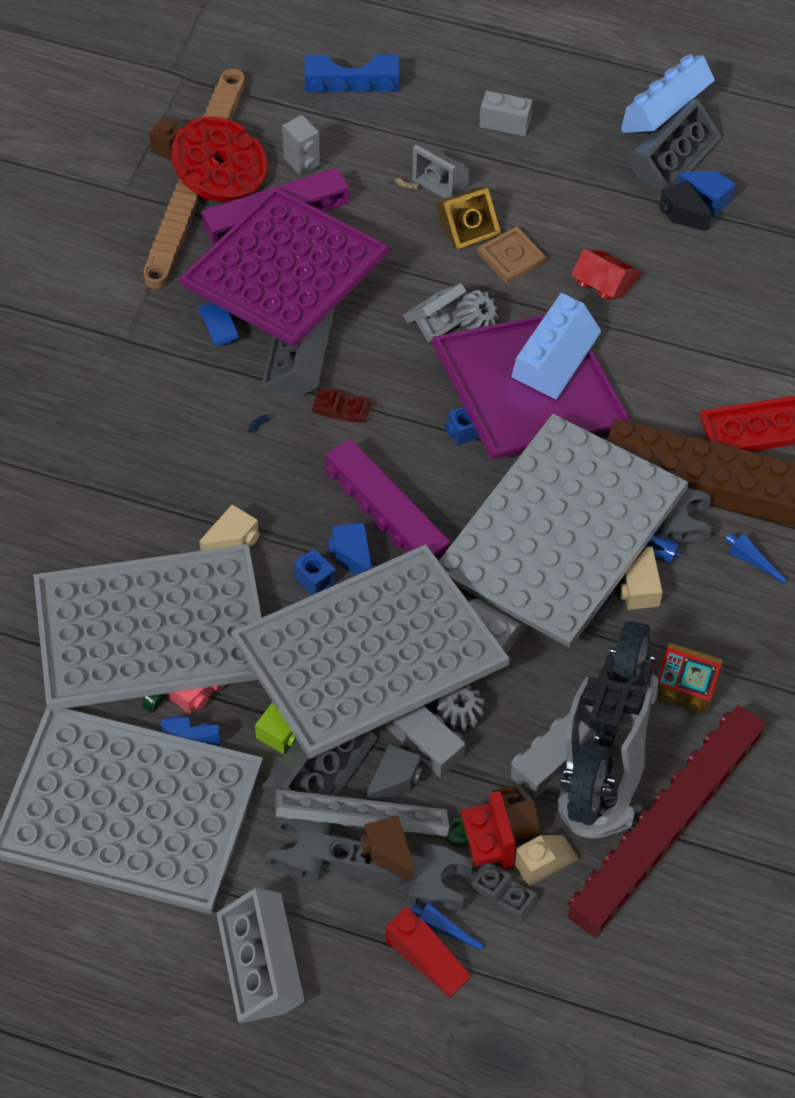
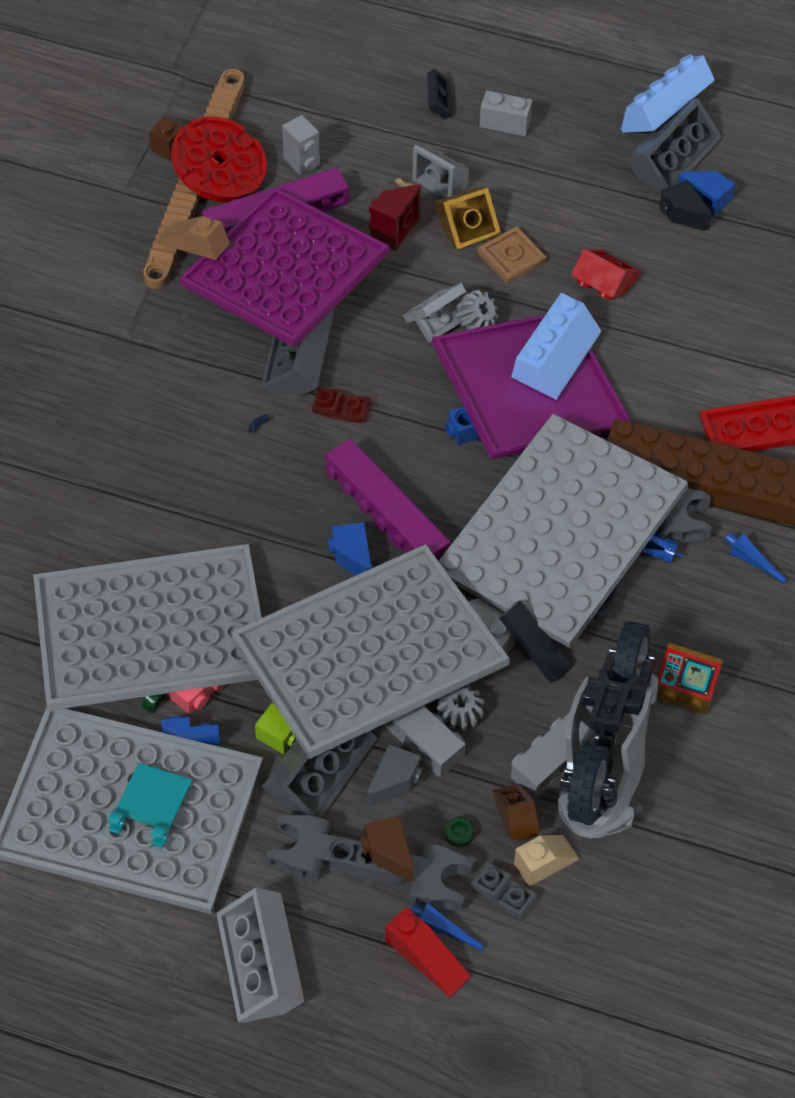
blue slope [197,302,239,346] -> none
tan slope [199,505,259,551] -> none
light grey plate [275,789,449,836] -> none
blue brick [294,549,336,595] -> none
blue arch [305,54,399,92] -> none
red bracket [461,791,515,870] -> none
dark red brick [567,705,766,938] -> none
tan slope [620,547,663,610] -> none
none -> teal flag [108,763,192,849]
none -> medium nougat slope [157,216,230,260]
none -> dark red slope [369,184,421,251]
none -> black plate [427,69,452,119]
none -> black tile [499,600,571,683]

